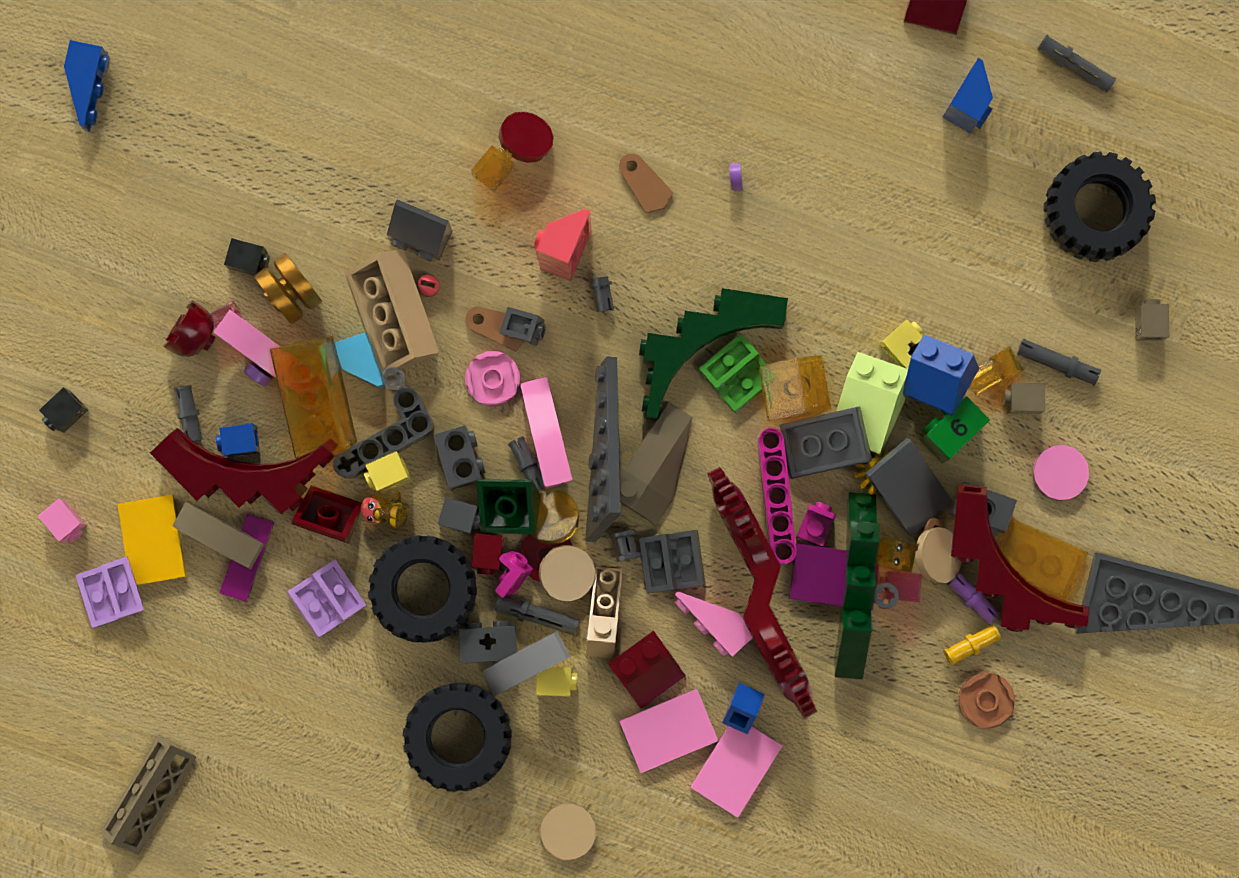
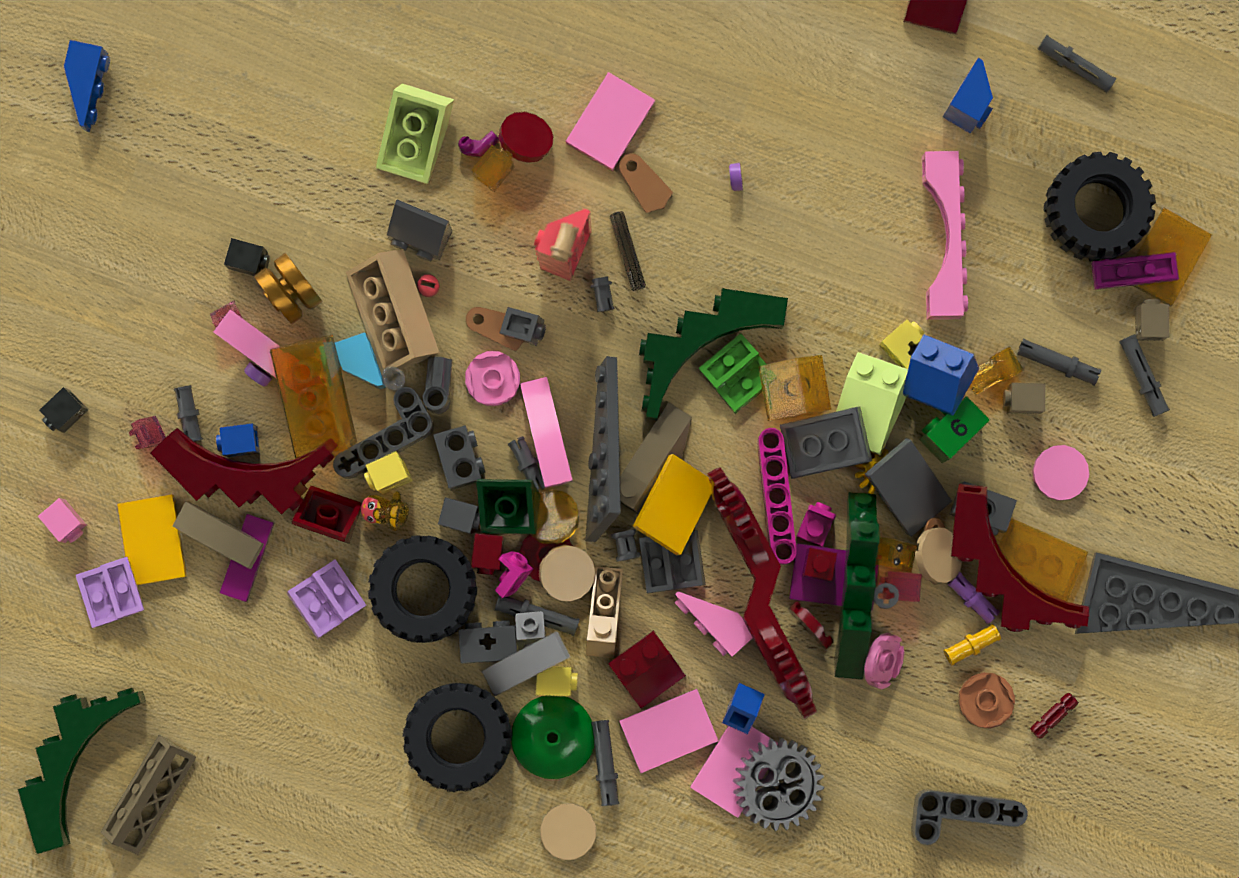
dark red cylinder [163,300,216,357] -> none
none -> dark green arch [18,688,146,854]
none -> clear pink tile [129,416,166,449]
none -> yellowish green slope [376,84,454,184]
none -> dark grey piece [423,357,453,415]
none -> magenta arm [458,131,500,157]
none -> green dish [511,695,594,779]
none -> light grey bracket [515,611,546,651]
none -> tan pin [550,223,579,262]
none -> bright pink tile [566,72,655,171]
none -> dark grey pin [591,720,619,806]
none -> clear smoke axle [610,211,646,291]
none -> yellow tile [632,454,712,555]
none -> dark grey gear [733,738,824,831]
none -> dark red tile [788,602,834,649]
none -> dark red brick [802,548,837,582]
none -> bright pink tile [864,632,904,689]
none -> dark grey beam [911,789,1028,845]
none -> bright pink arch [922,151,968,320]
none -> dark red axle [1030,693,1079,739]
none -> magenta tile [1091,252,1179,290]
none -> dark grey pin [1119,334,1170,417]
none -> clear yellow tile [1134,208,1212,307]

